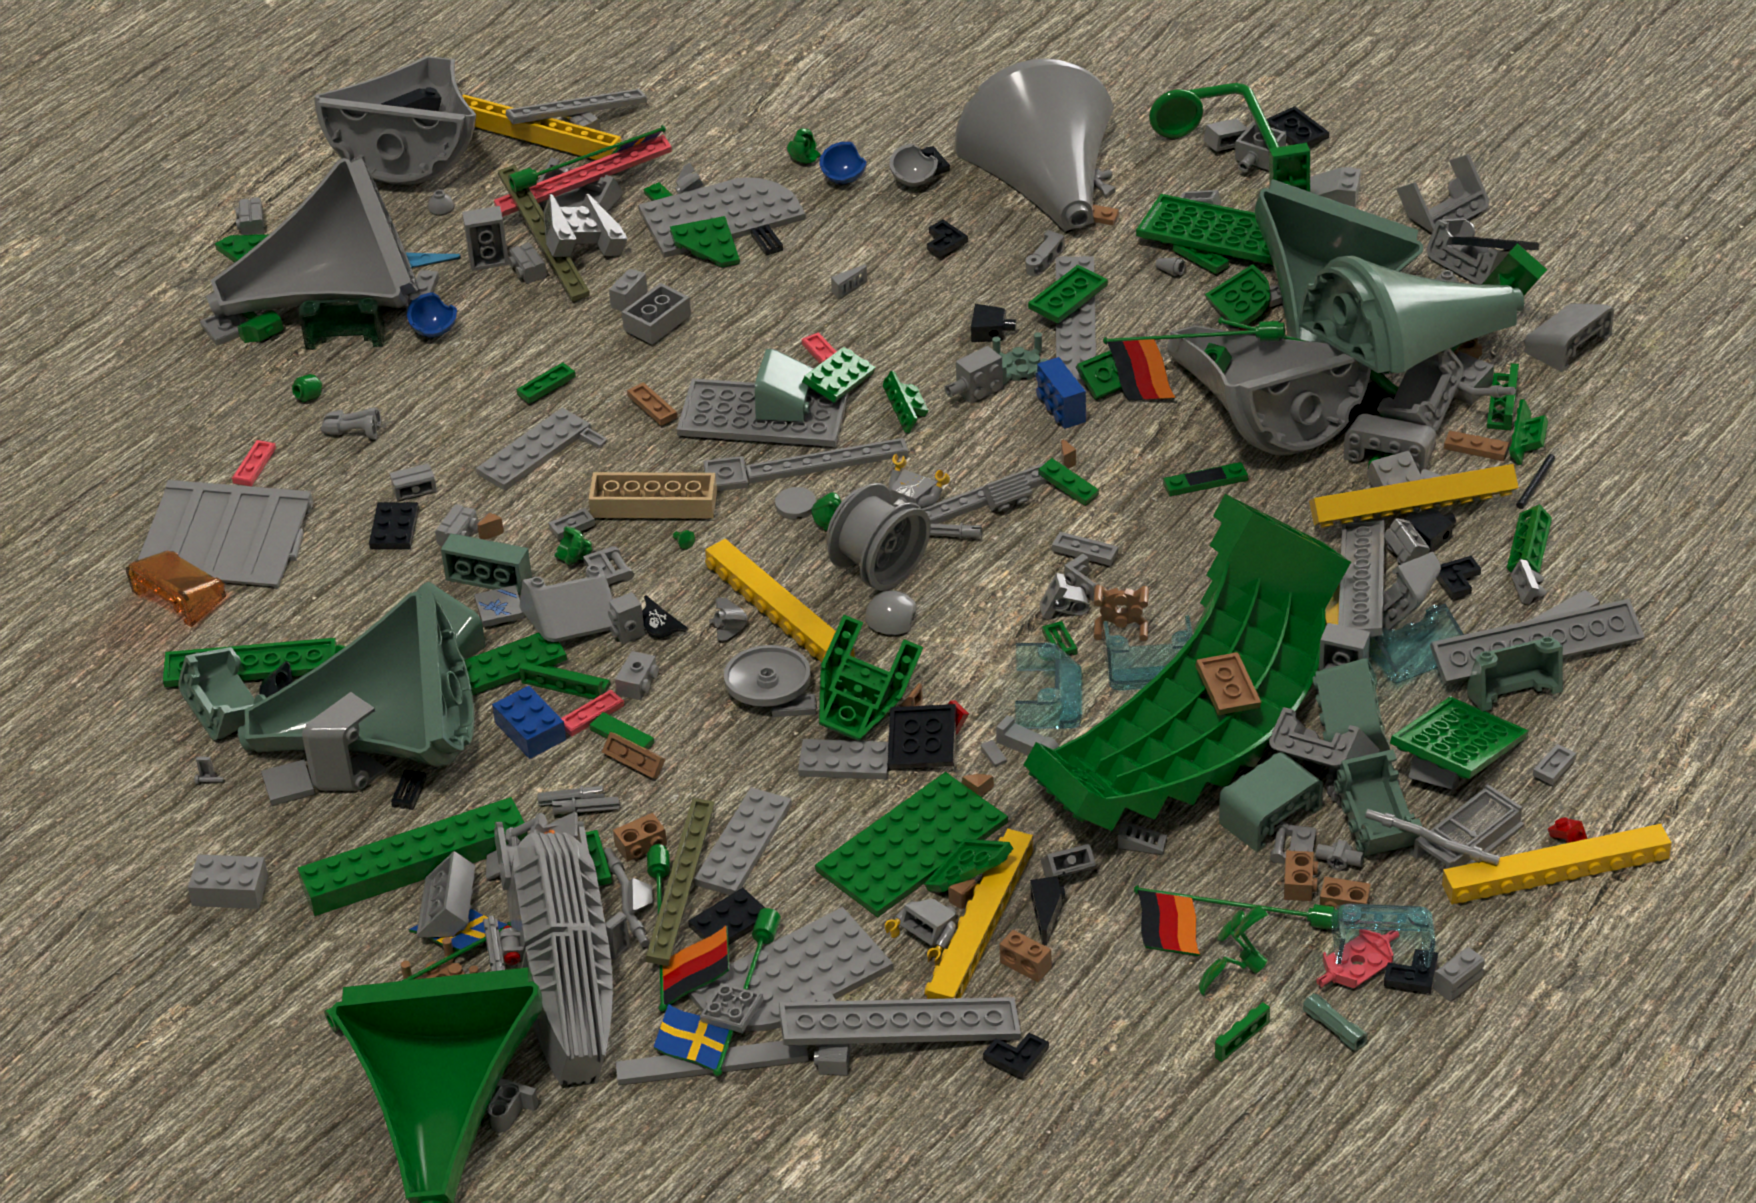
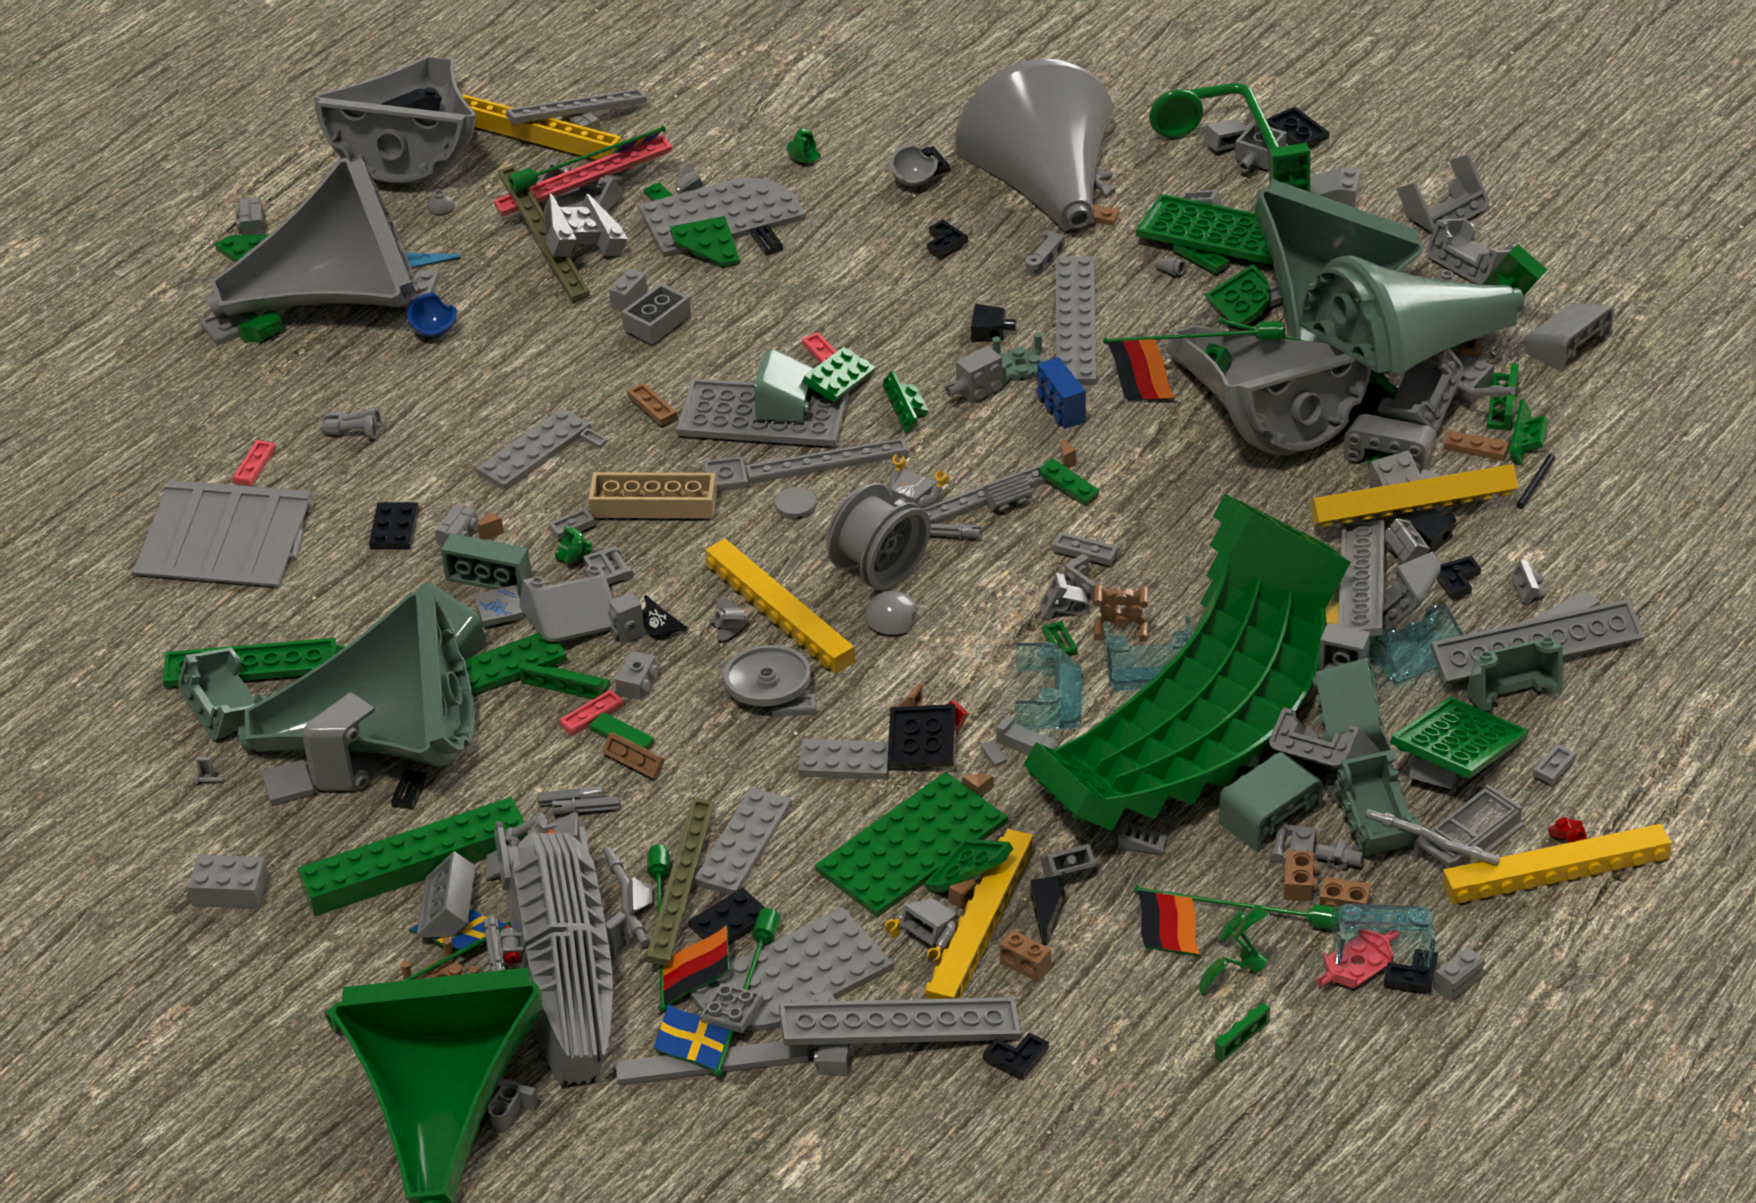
clear orange windscreen [125,550,226,627] -> none
black hat [259,661,292,698] -> none
green head [292,374,322,402] -> none
clear green windscreen [299,298,385,350] -> none
light grey brick [390,463,437,501] -> none
light grey brick [462,206,509,271] -> none
blue brick [492,686,566,759] -> none
light grey brick [508,243,547,284] -> none
green plate [516,362,576,404] -> none
green plate [585,830,612,886] -> none
medium nougat brick [613,813,667,862] -> none
green rock [673,530,695,550] -> none
green hair [811,492,842,531] -> none
blue cylinder [819,142,867,185] -> none
green wedge [819,614,924,741] -> none
light grey slope [831,264,867,299] -> none
green plate [1028,265,1108,324] -> none
green plate [1076,350,1122,400] -> none
green plate [1163,462,1248,497] -> none
medium nougat plate [1195,652,1261,715] -> none
sand green axle [1303,993,1368,1051] -> none
black tile [1451,237,1539,250] -> none
green fence [1507,504,1552,573] -> none

